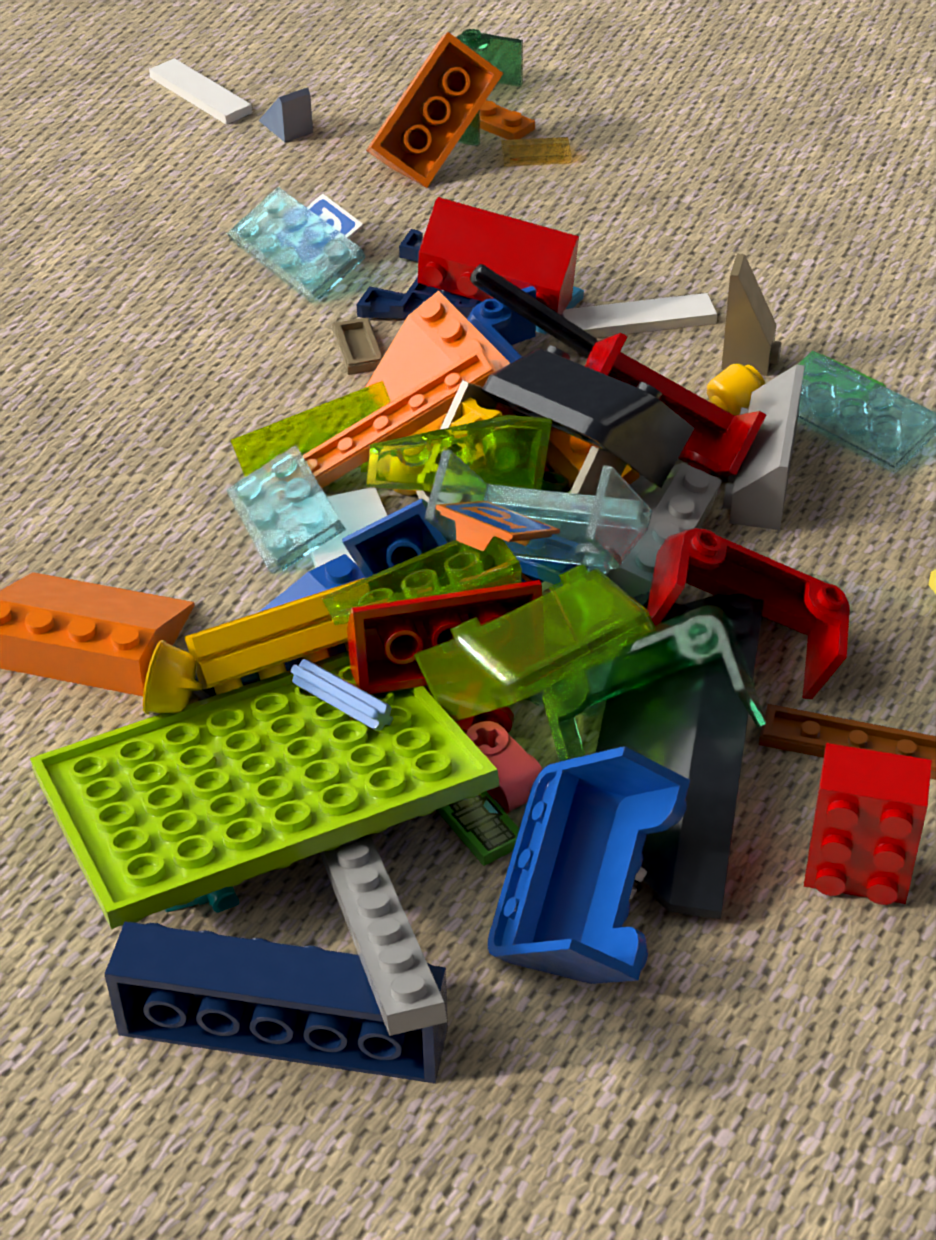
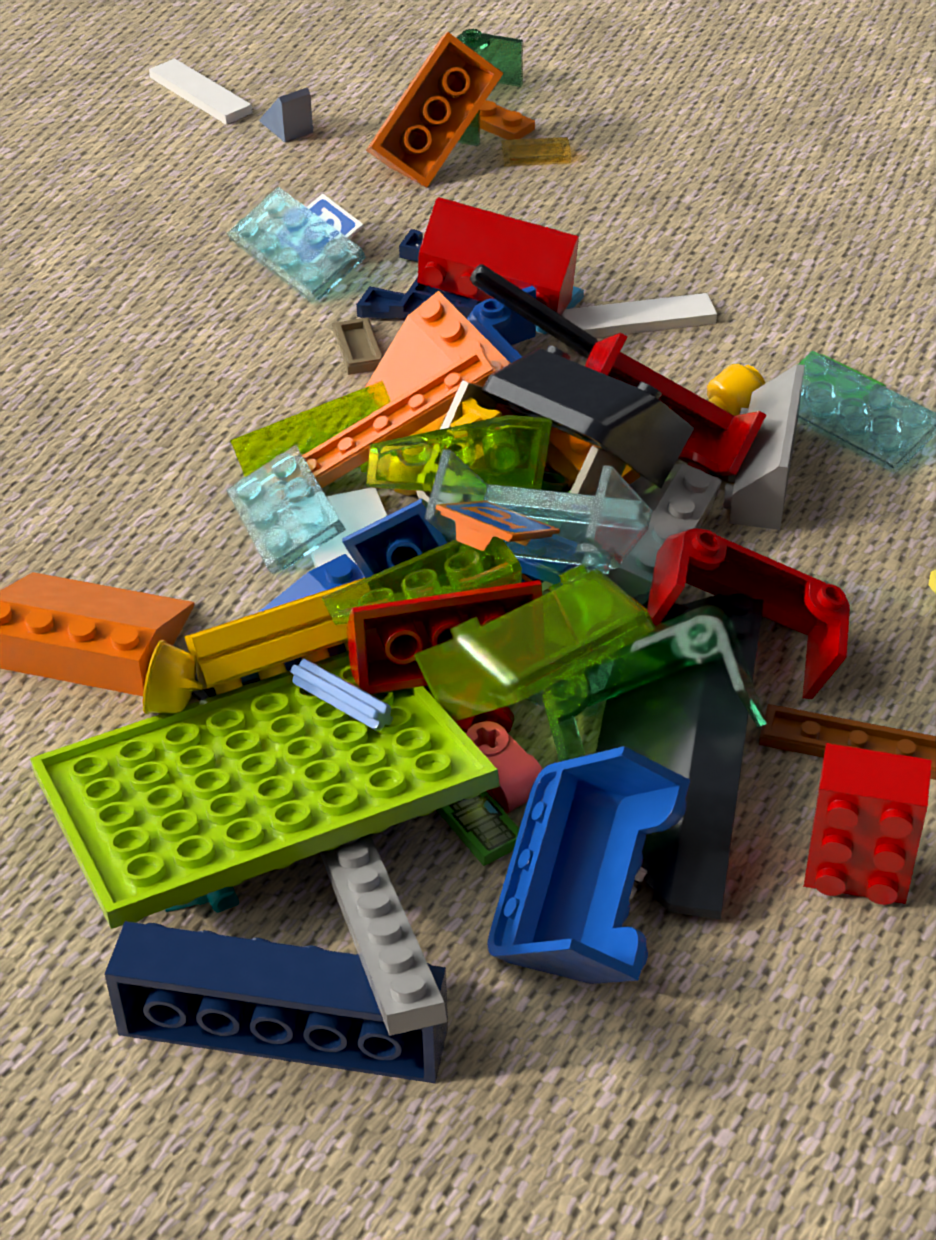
dark tan slope [721,253,782,376] -> none

